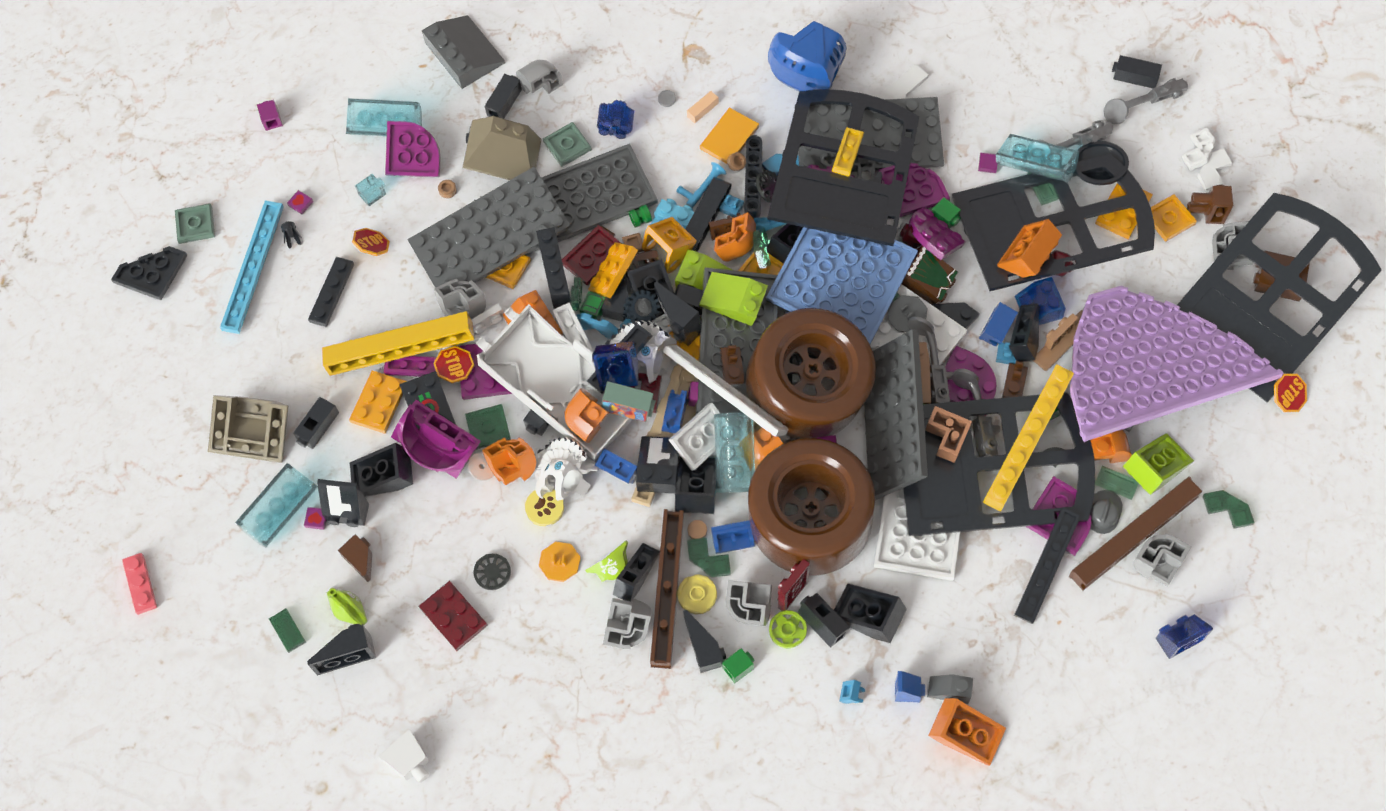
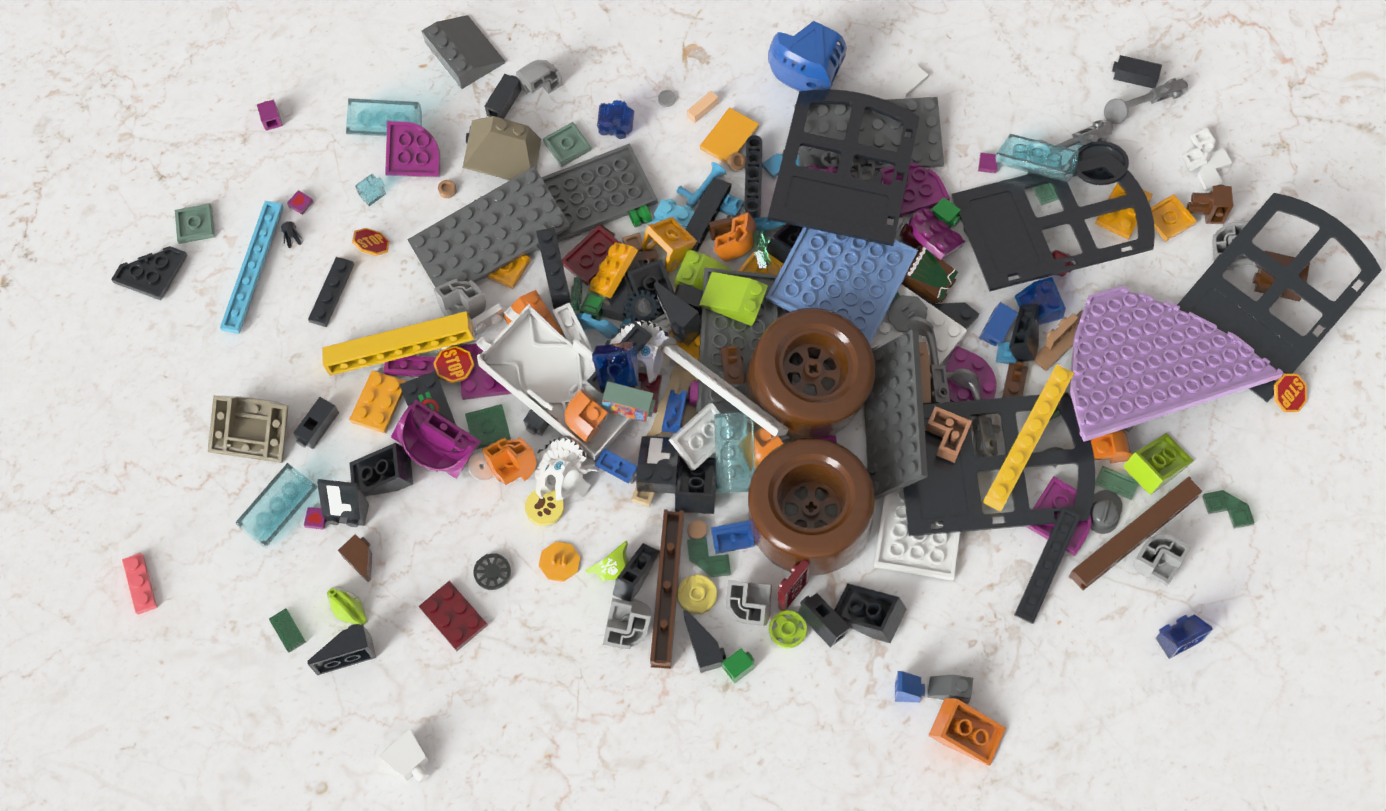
pearl dark grey wheel [756,170,777,203] -> none
yellow tile [832,127,864,177] -> none
dark azure tile [839,680,865,704] -> none
orange slope [997,219,1062,278] -> none

